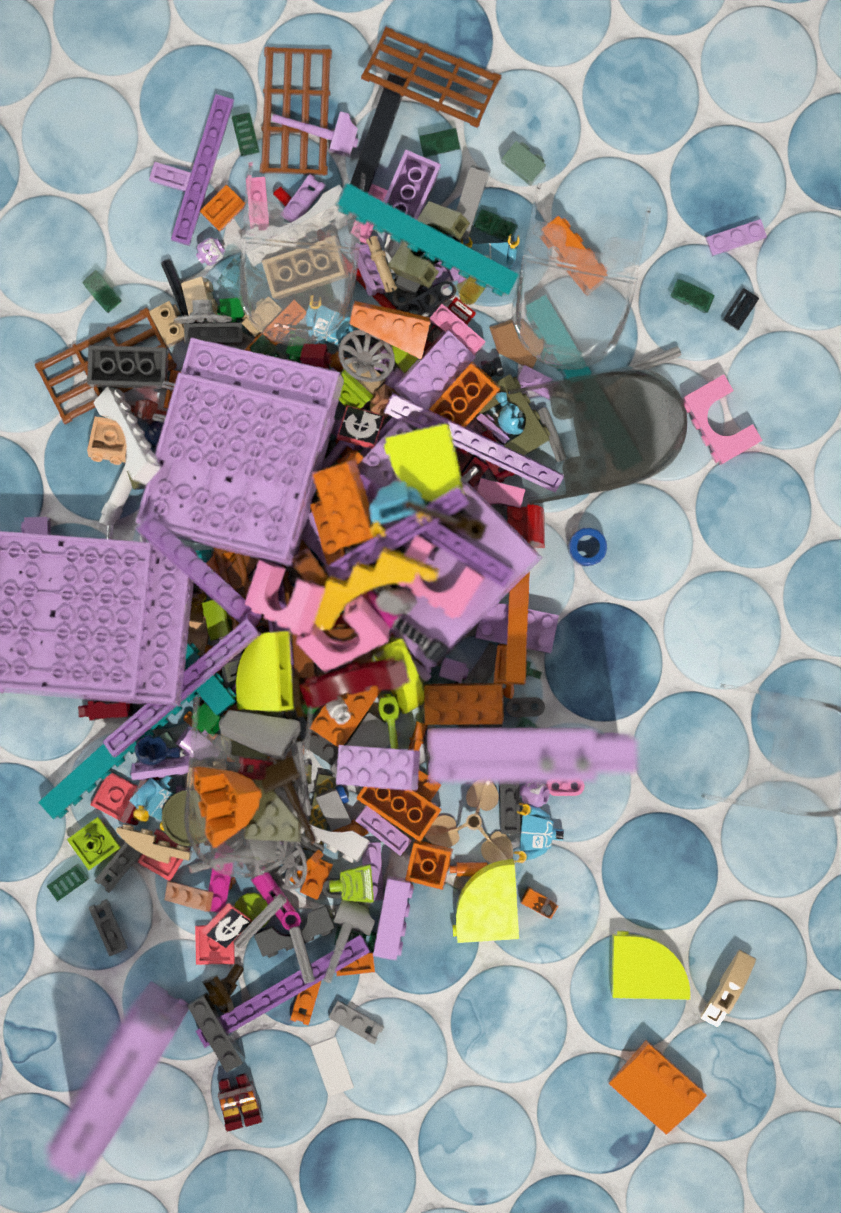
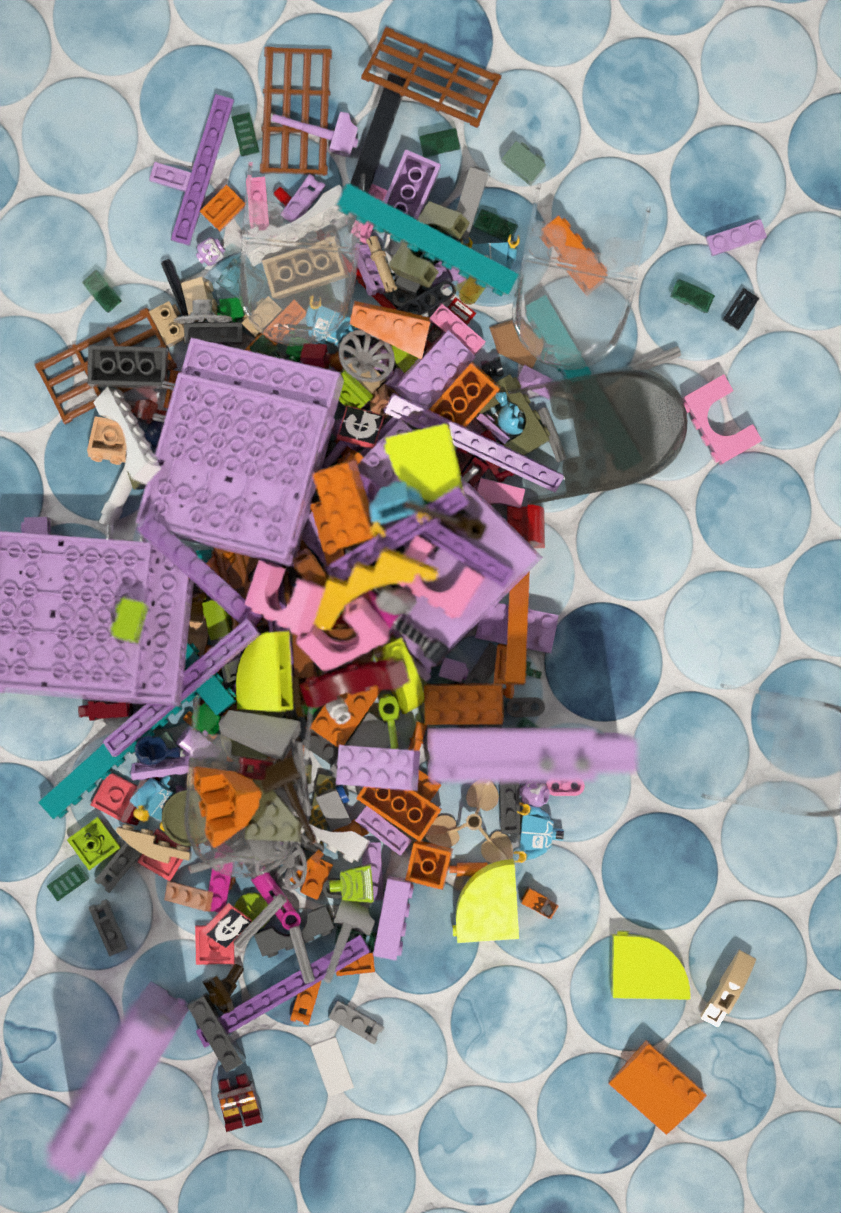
blue piece [568,528,607,567] -> none
none -> lime brick [111,598,149,644]

